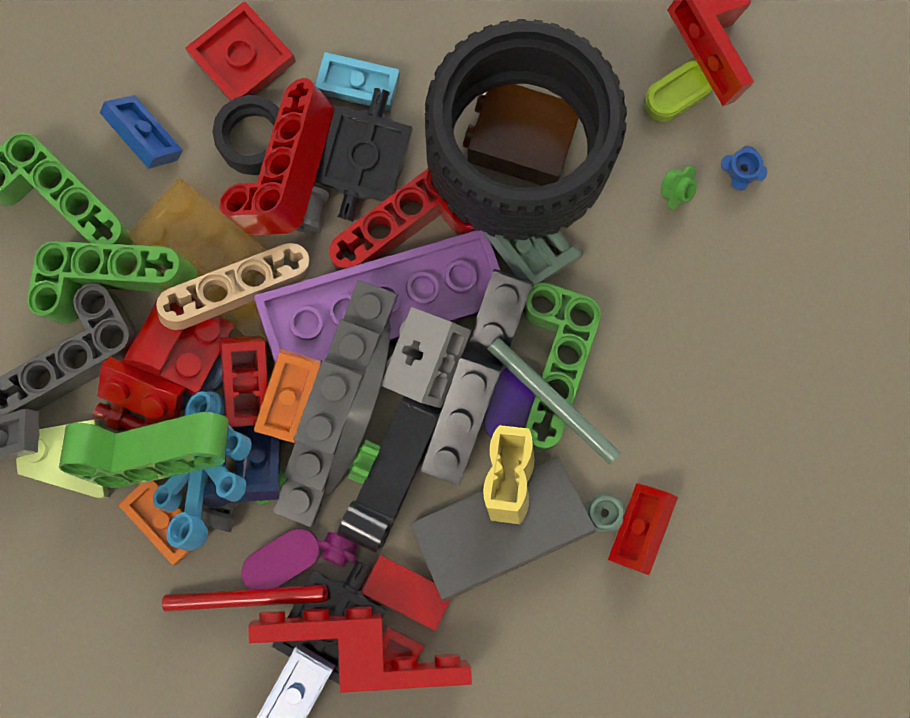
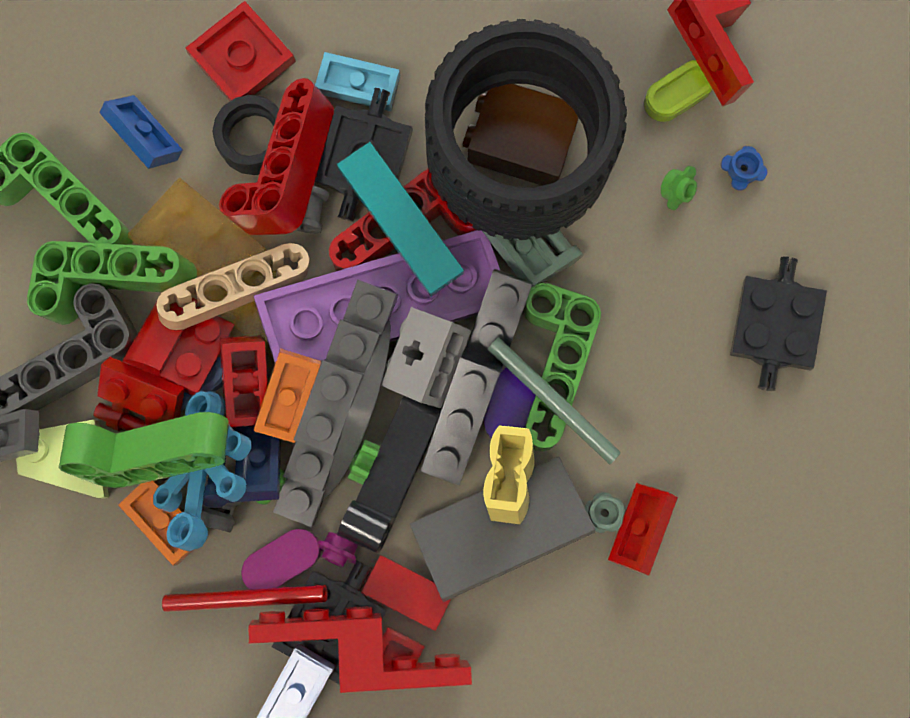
none -> teal tile [337,142,464,297]
none -> black plate [730,256,827,391]

